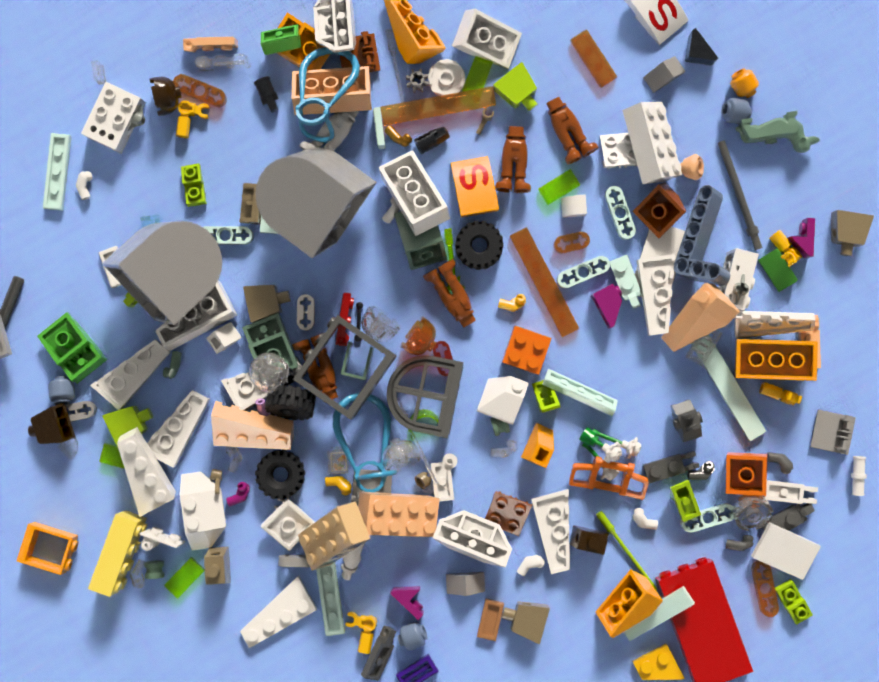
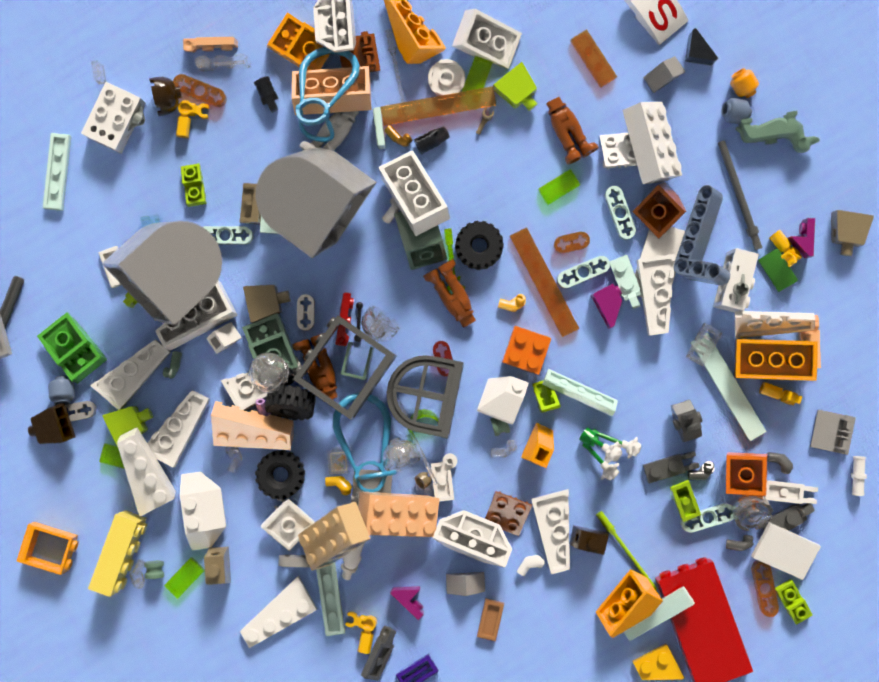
clear tile [57,437,78,460] -> none
white arm [76,171,92,200] -> none
white hinge [140,527,186,551] -> none
dark tan hand [210,469,222,495] -> none
magenta arm [226,482,250,507] -> none
bright green slope [260,24,301,55] -> none
sand blue head [397,622,428,651] -> none
clear orange cylinder [400,316,437,355] -> none
light grey gear [406,68,429,93] -> none
light orange slope [451,156,499,218] -> none
dark orange piece [495,126,531,193] -> none
dark tan torso [502,601,550,644] -> none
white brick [561,194,587,218] -> none
orange bar [569,456,649,500] -> none
white arm [633,508,658,530] -> none
light nougat wedge [661,283,740,352] -> none
light nougat cone [681,154,704,180] -> none

